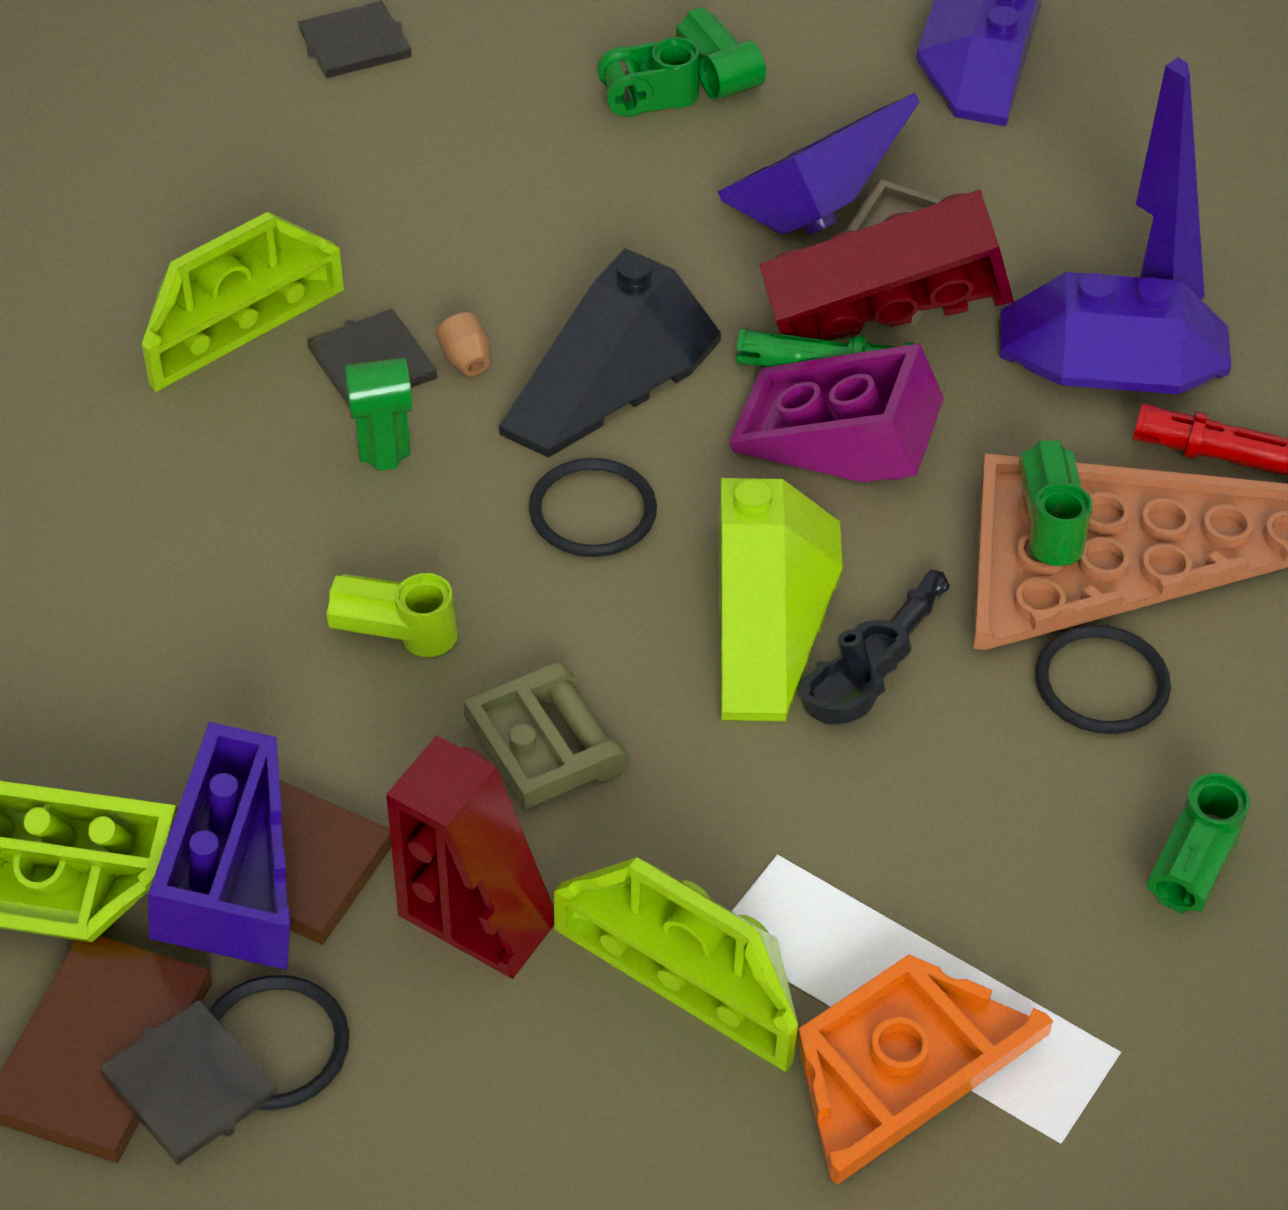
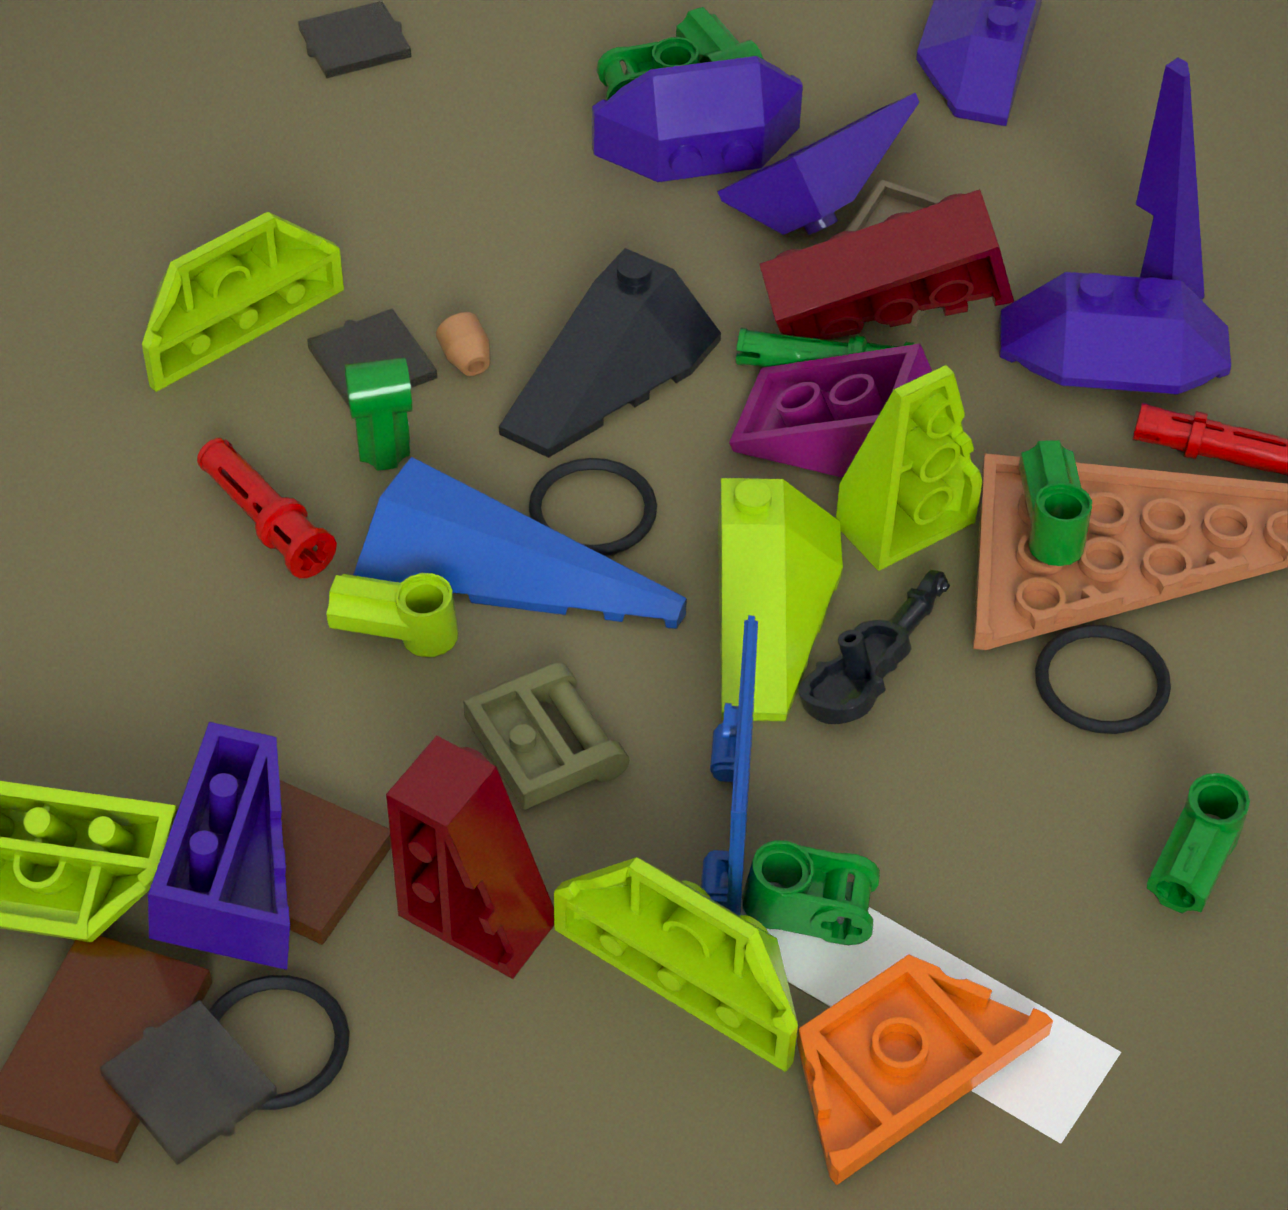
none -> red pin [197,437,337,579]
none -> blue wedge [353,457,687,629]
none -> dark purple wedge [592,56,803,182]
none -> blue window [701,615,758,915]
none -> green piece [742,840,880,946]
none -> lime wedge [836,365,983,571]

